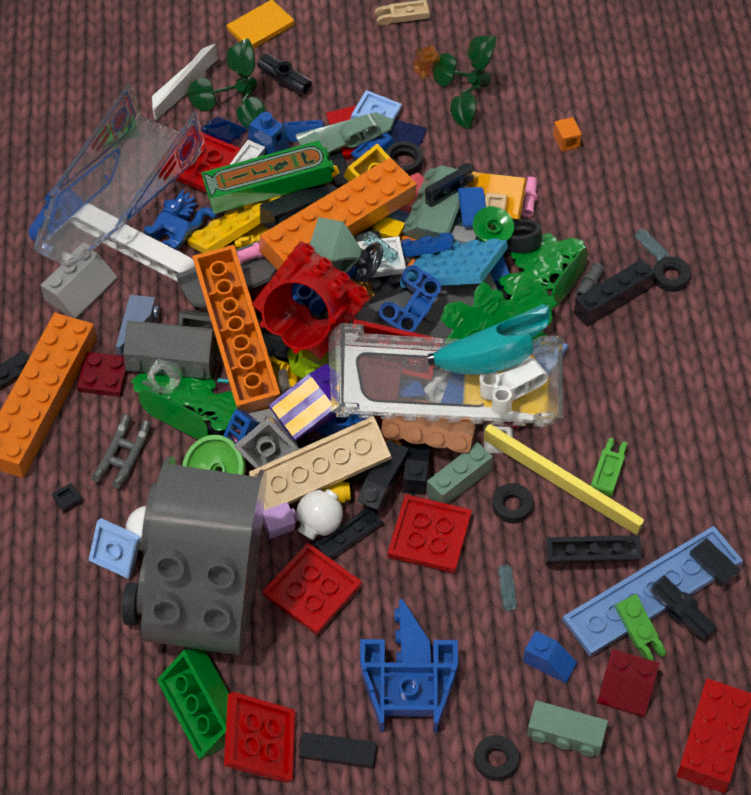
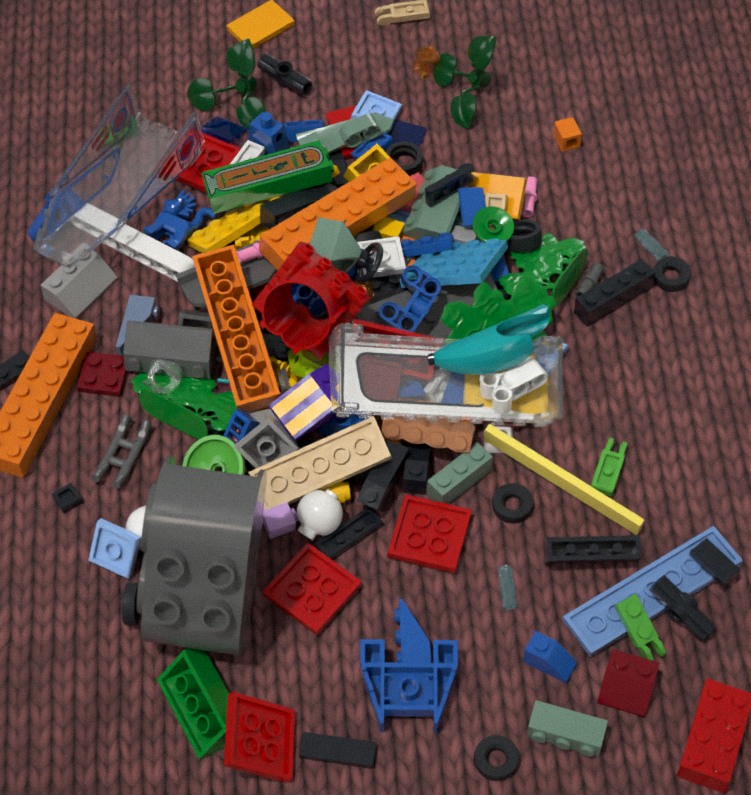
white wedge [152,44,218,120] -> none
clear light blue axle [363,231,398,263] -> none

